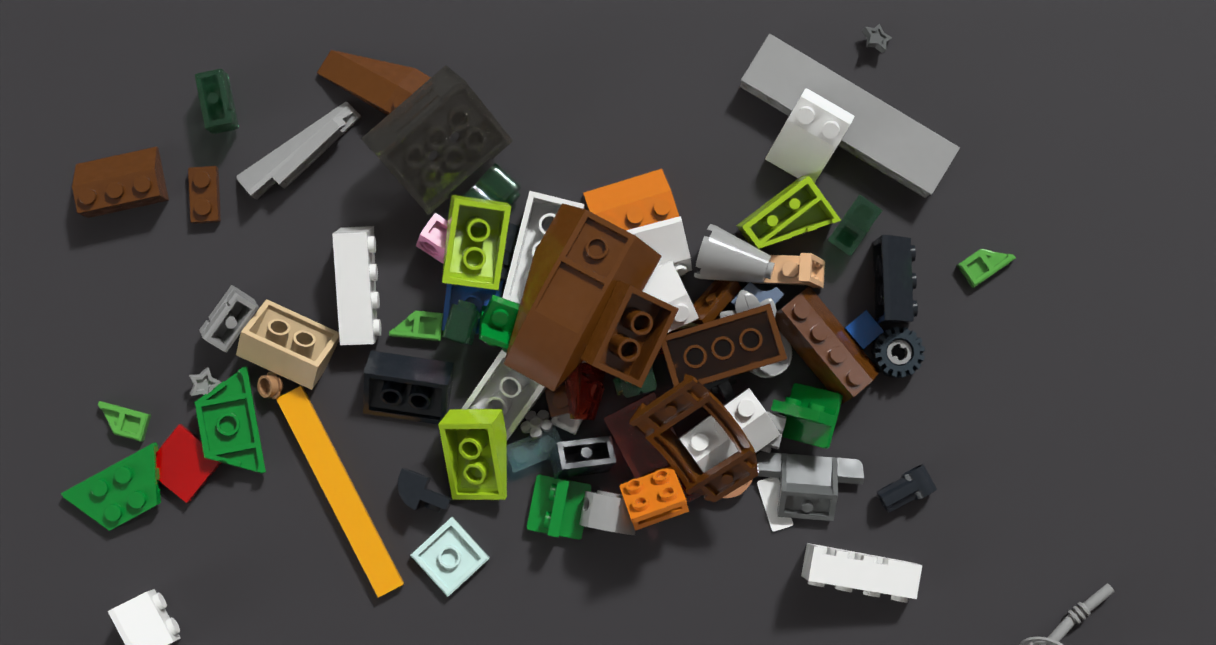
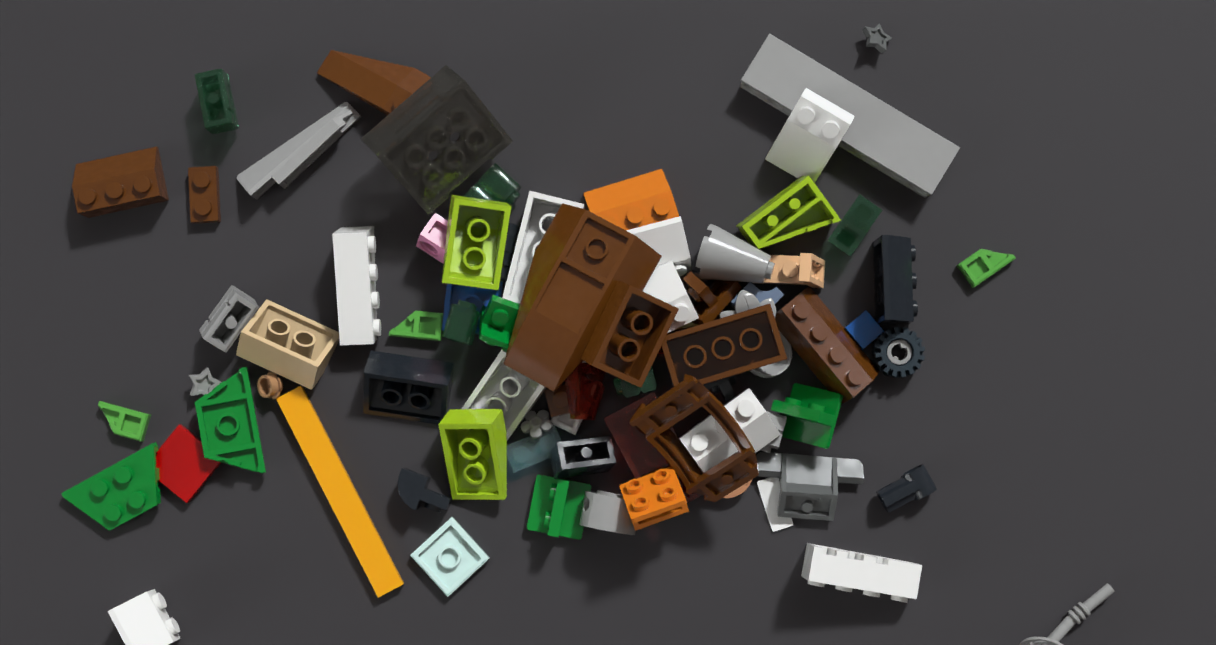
none -> reddish brown plate [683,271,718,307]

